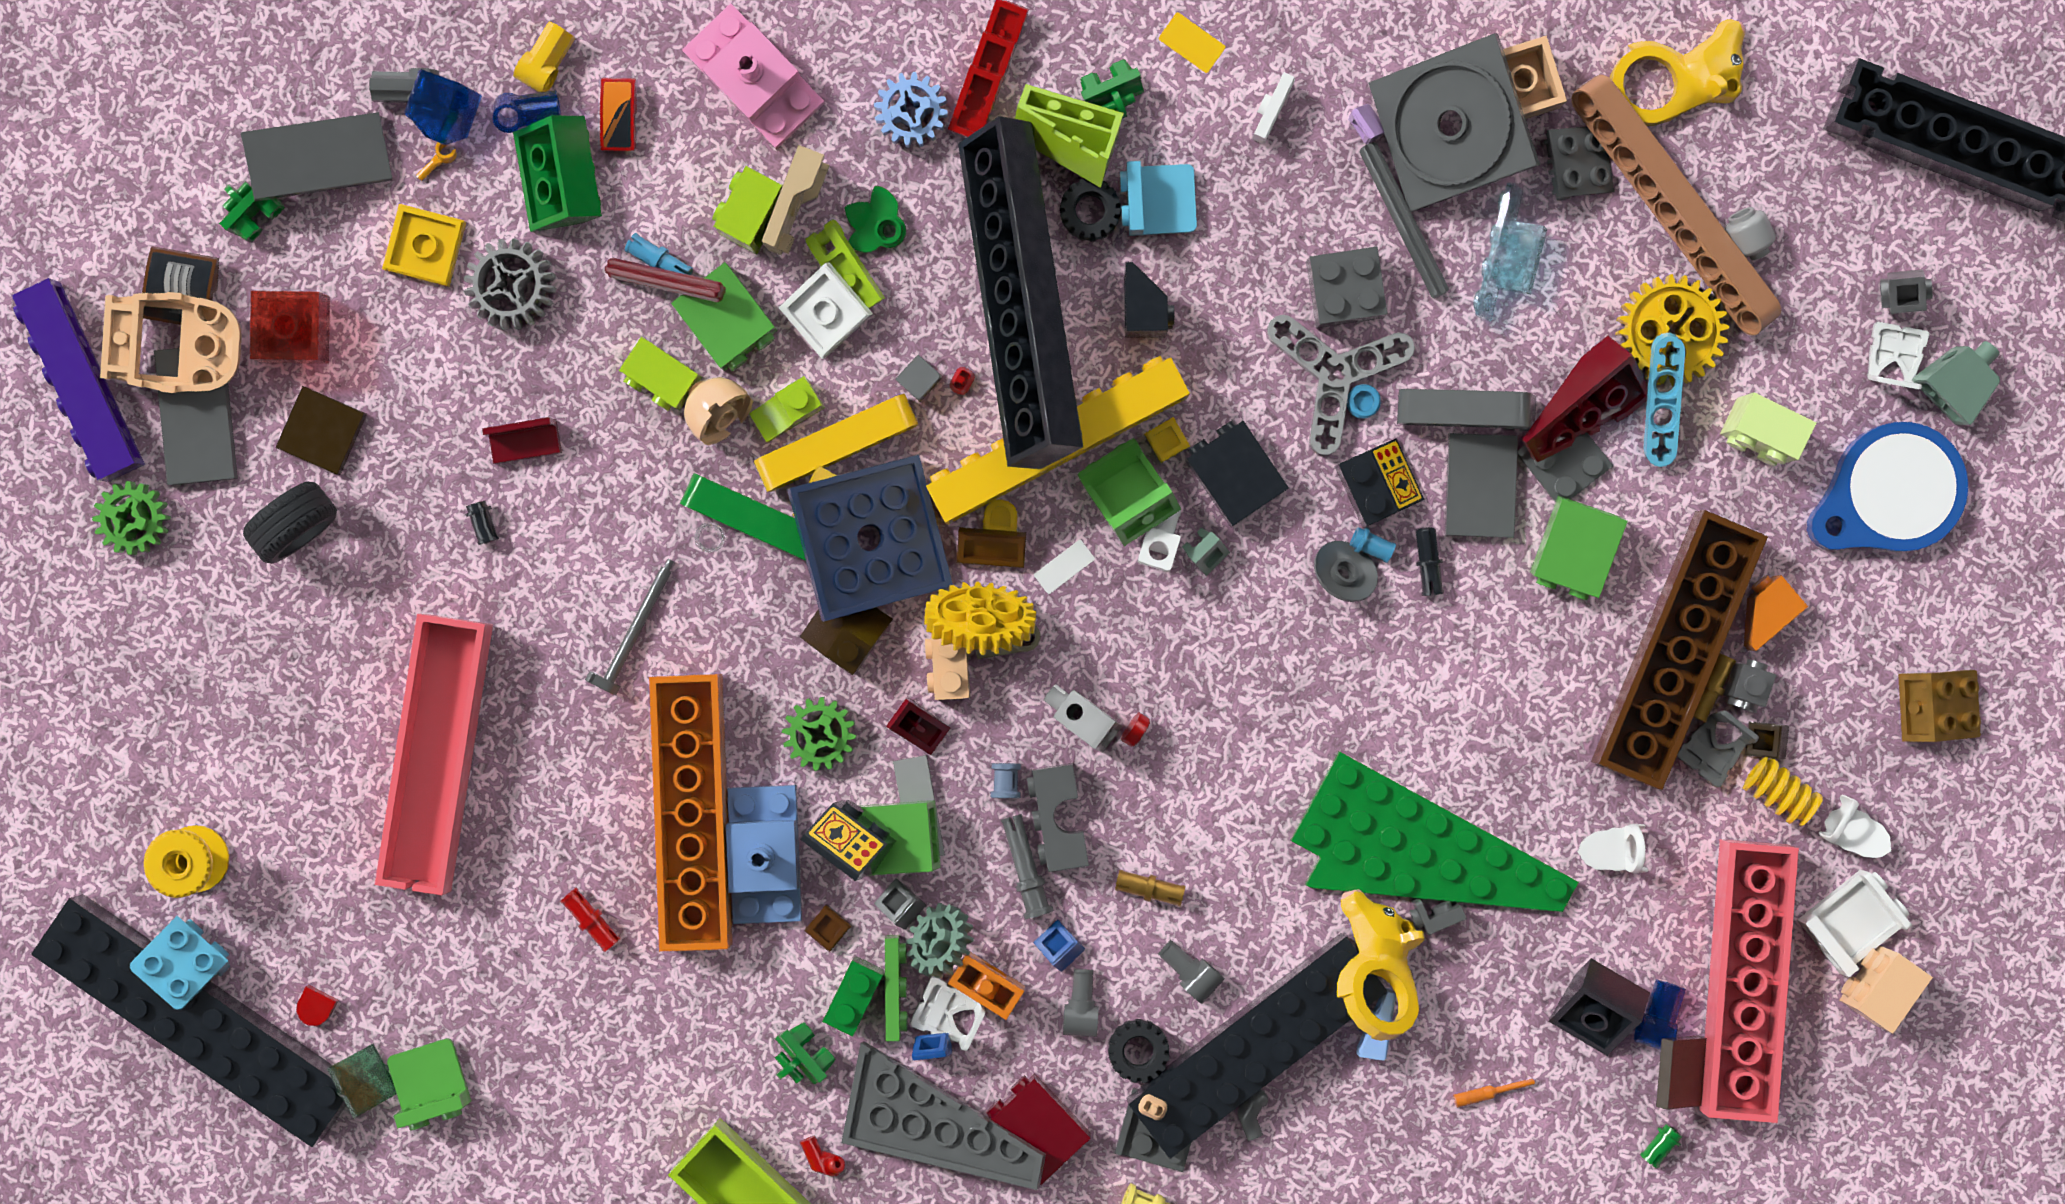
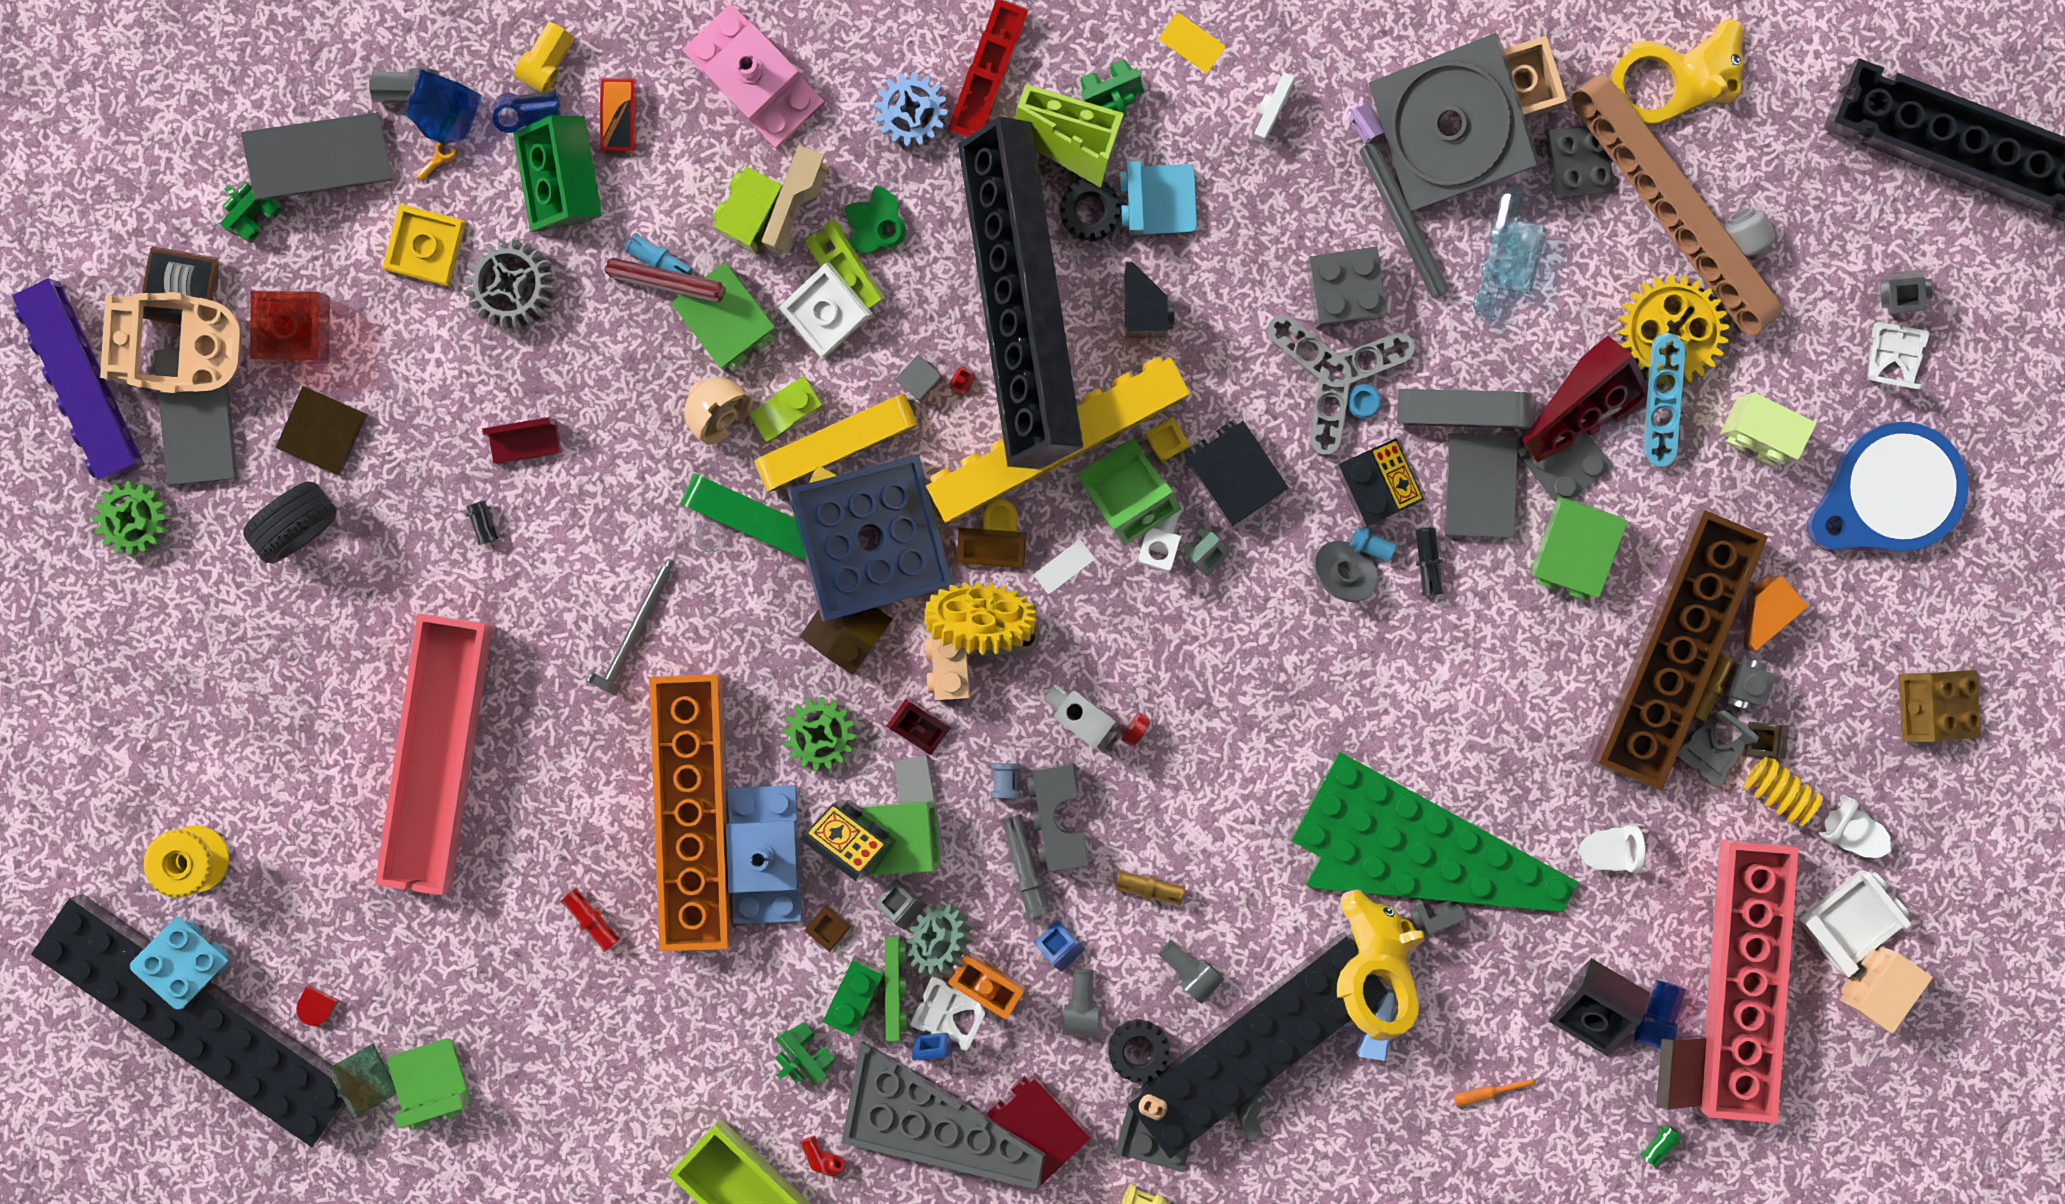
lime brick [619,336,702,411] -> none
sand green torso [1912,341,2000,425] -> none

